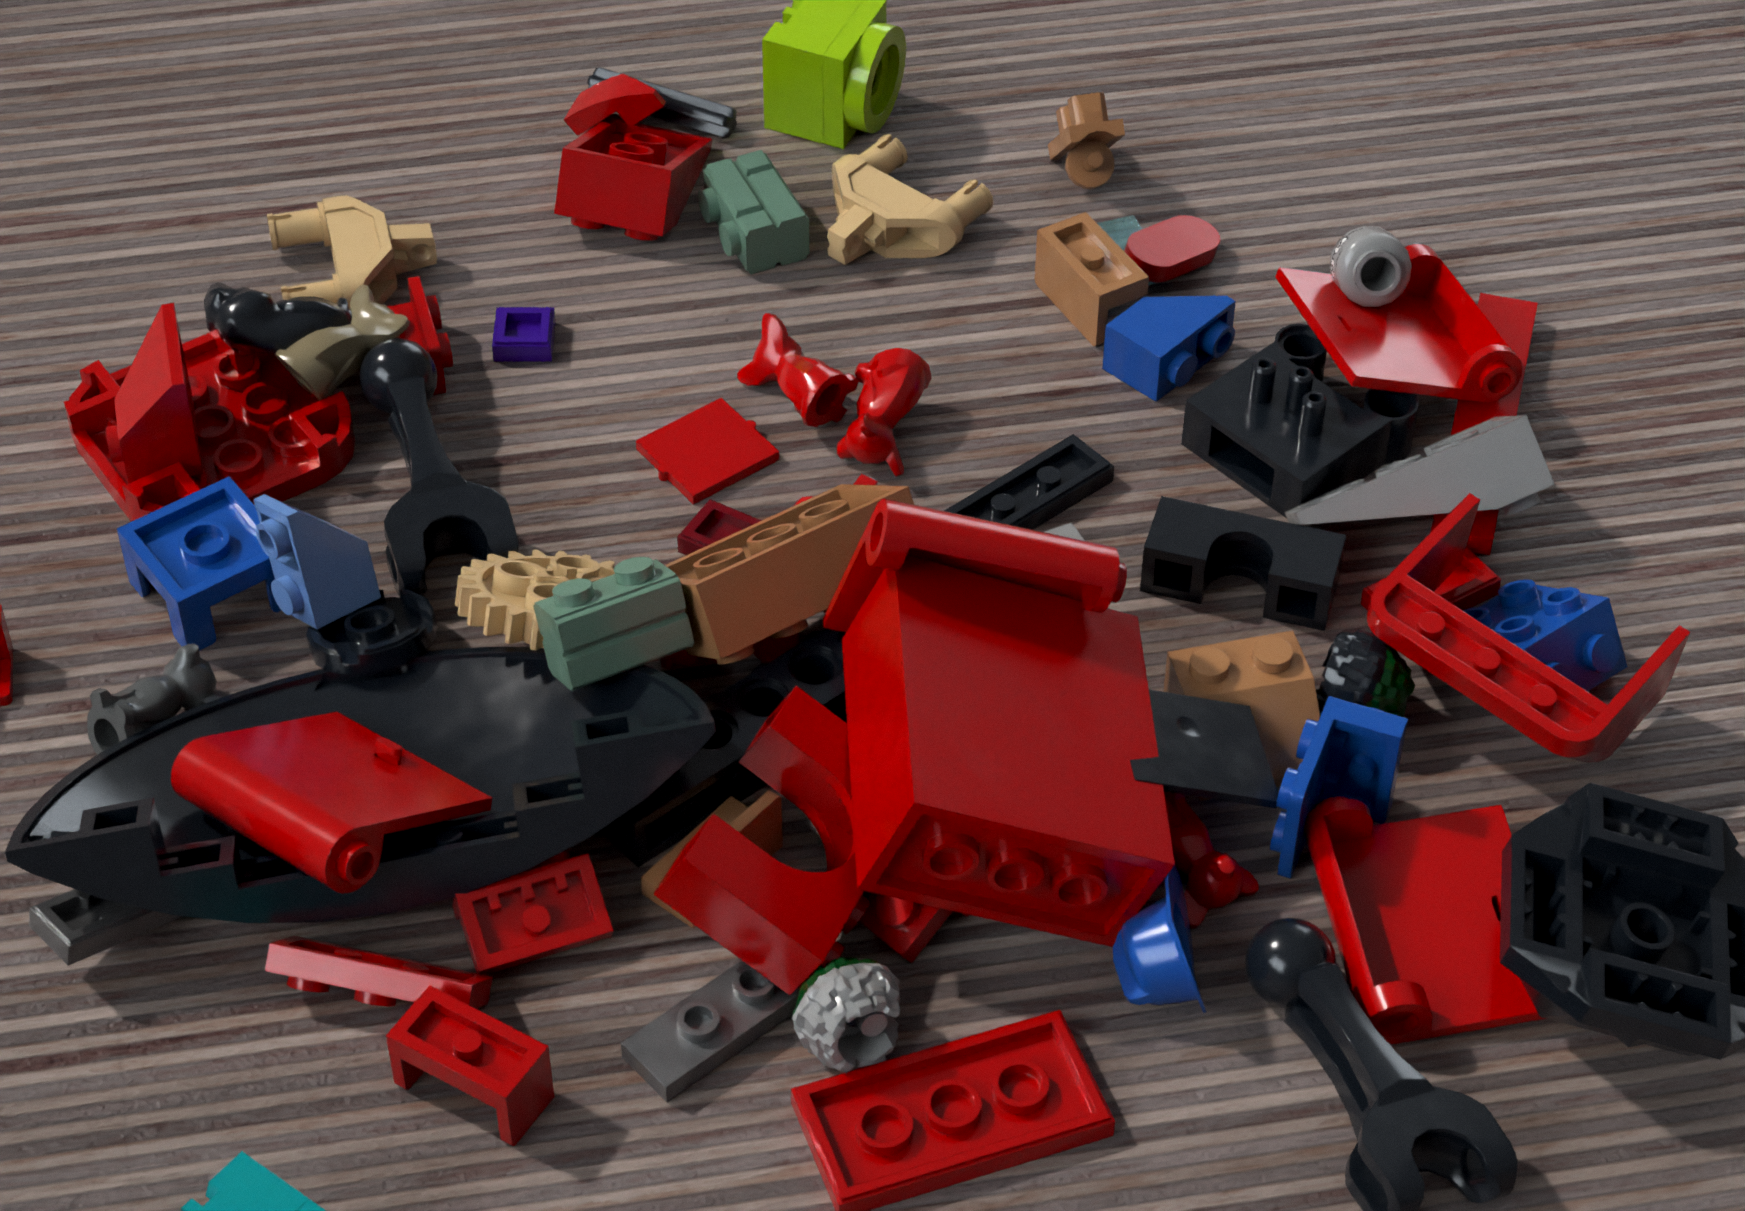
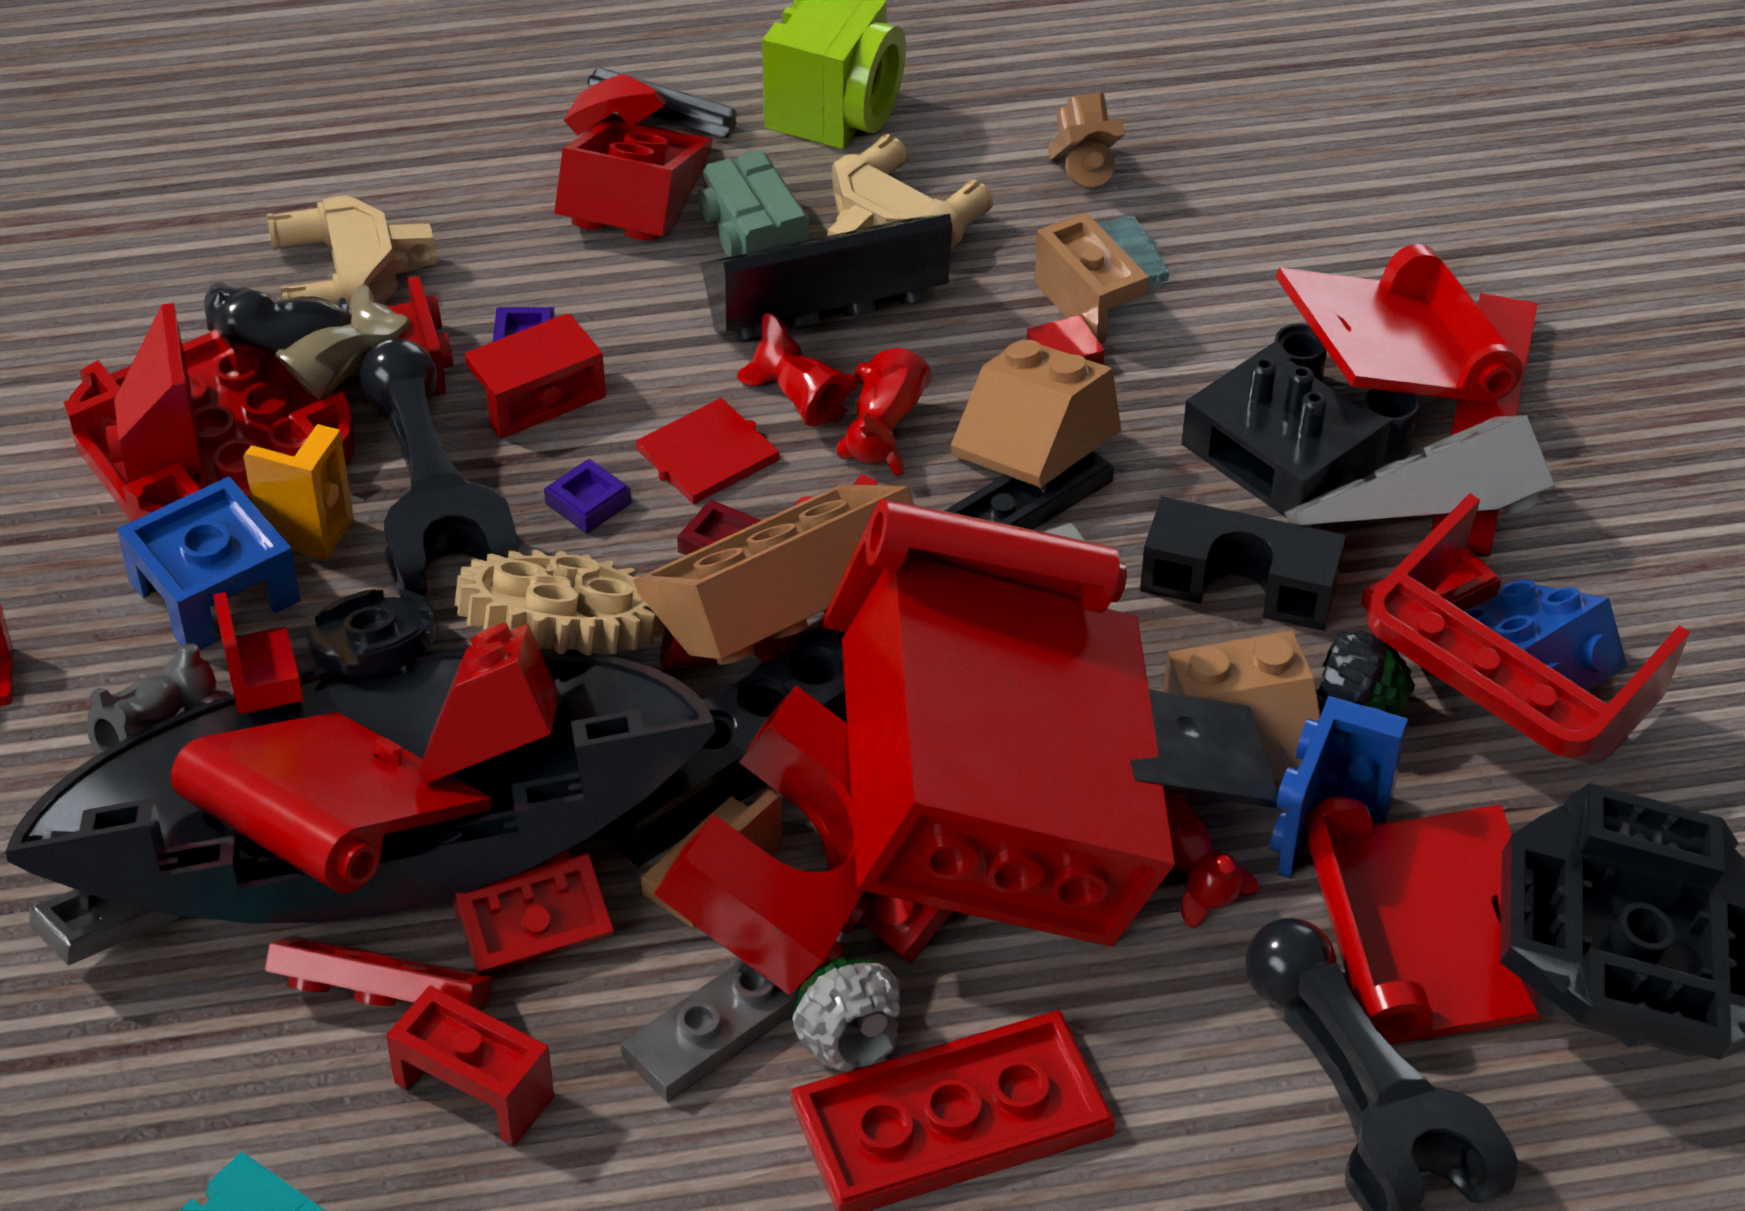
medium blue slope [253,494,381,629] -> none
sand green brick [533,557,695,691] -> none
blue slope [1102,296,1236,402] -> none
blue piece [1113,864,1207,1013] -> none
tile [1124,215,1220,283] -> none
light grey head [1329,226,1412,307] -> none
none -> red panel [213,592,304,715]
none -> light orange panel [243,424,354,560]
none -> red slope [418,623,560,784]
none -> red panel [465,314,606,439]
none -> dark purple tile [544,458,632,534]
none -> black slope [701,214,952,341]
none -> medium nougat slope [951,339,1121,488]
none -> red tile [1027,314,1105,365]

